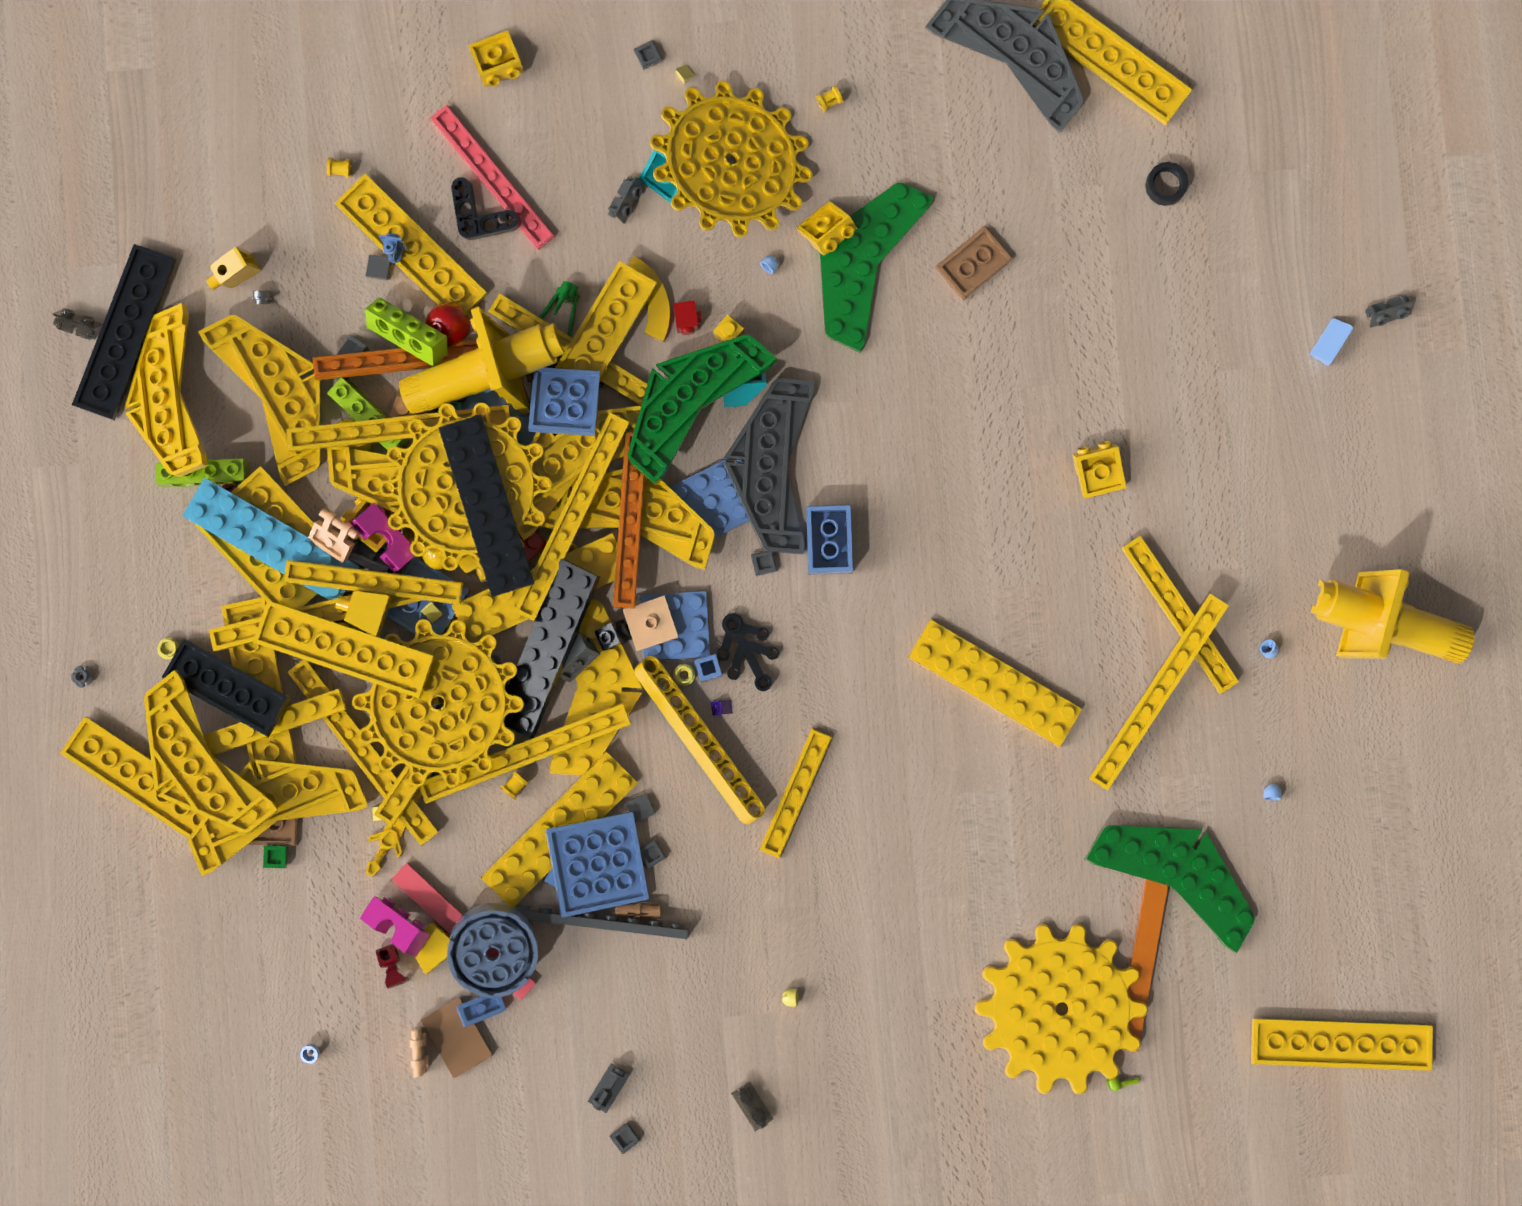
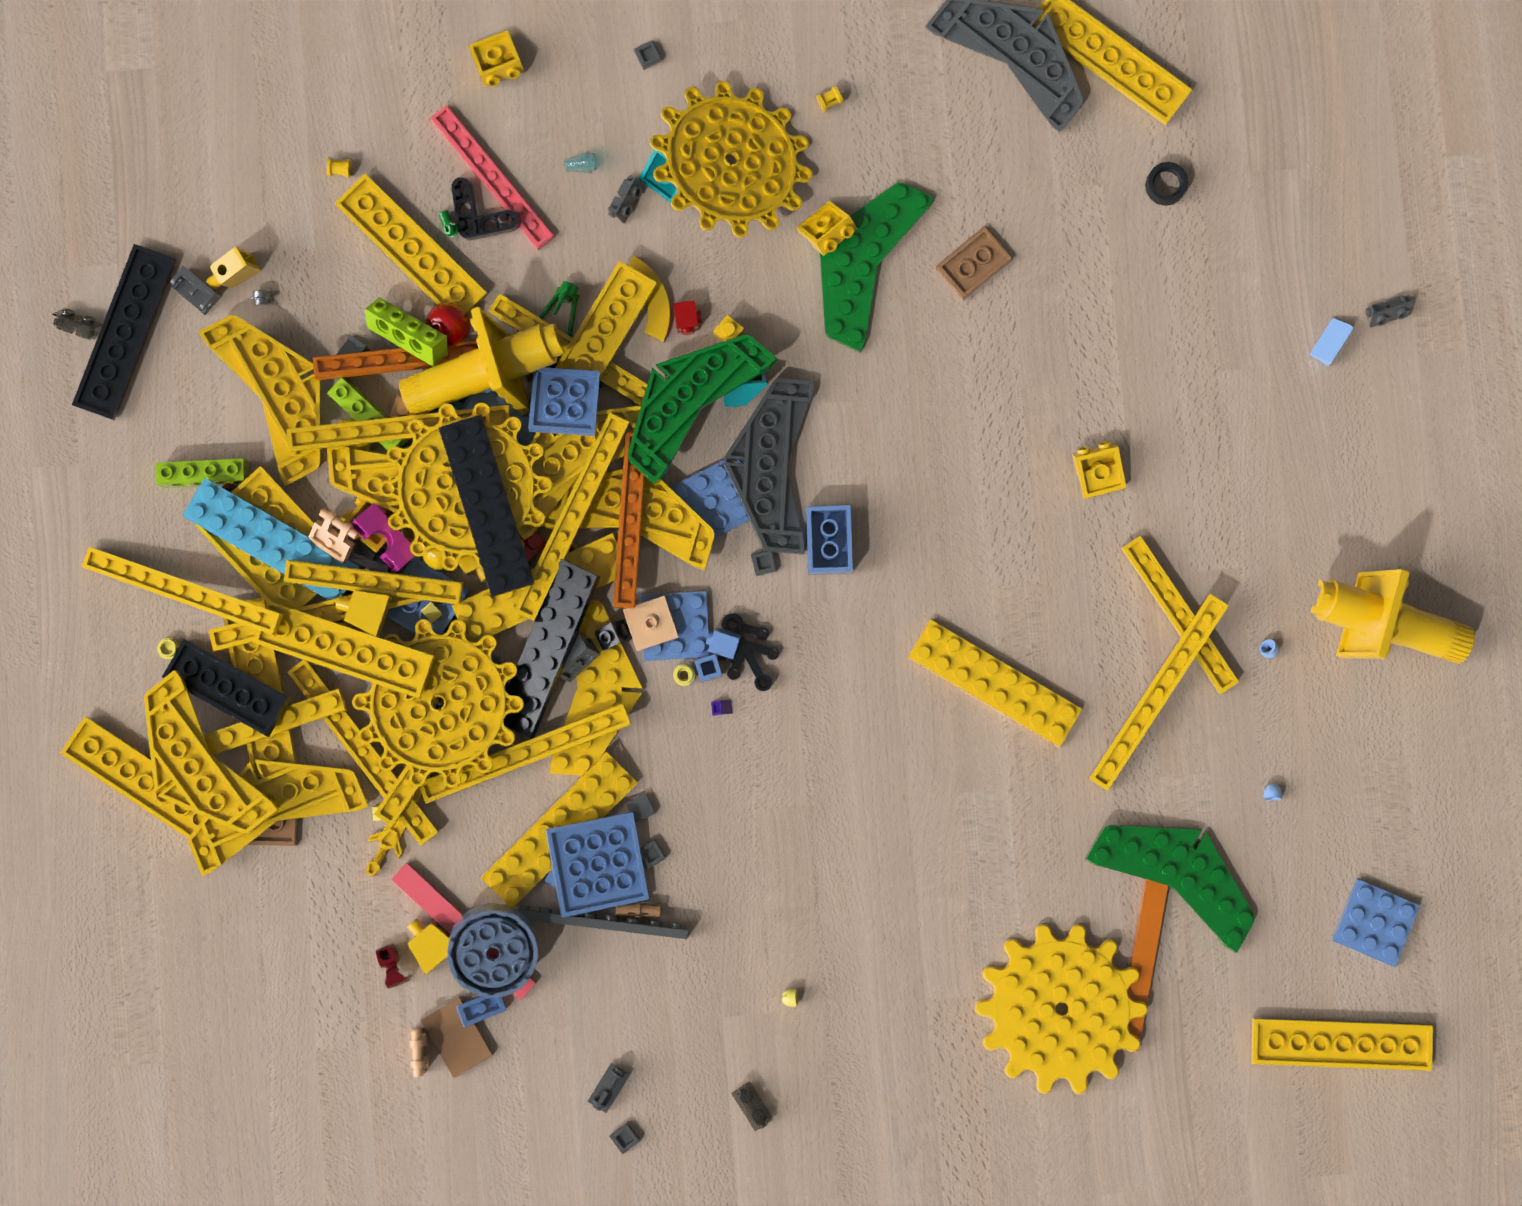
flat silver plate [71,666,93,688] -> none
yellow wing [124,303,208,477] -> none
green plate [263,846,288,868] -> none
light blue hinge [300,1044,320,1063] -> none
dark pink arch [359,896,431,957] -> none
dark grey tile [366,255,391,280] -> none
medium blue hinge [379,233,408,263] -> none
yellow bush [500,771,529,800] -> none
yellow beam [634,656,765,824] -> none
light yellow piece [675,65,695,83] -> none
yellow tile [759,728,832,859] -> none
light blue hinge [760,255,779,274] -> none
lime hand [1106,1076,1139,1091] -> none
none -> yellow plate [82,547,283,636]
none -> dark grey hinge [170,266,221,315]
none -> green arm [438,211,459,237]
none -> clear light blue cone [564,151,597,173]
none -> medium blue brick [706,627,741,659]
none -> medium blue plate [1331,879,1420,967]

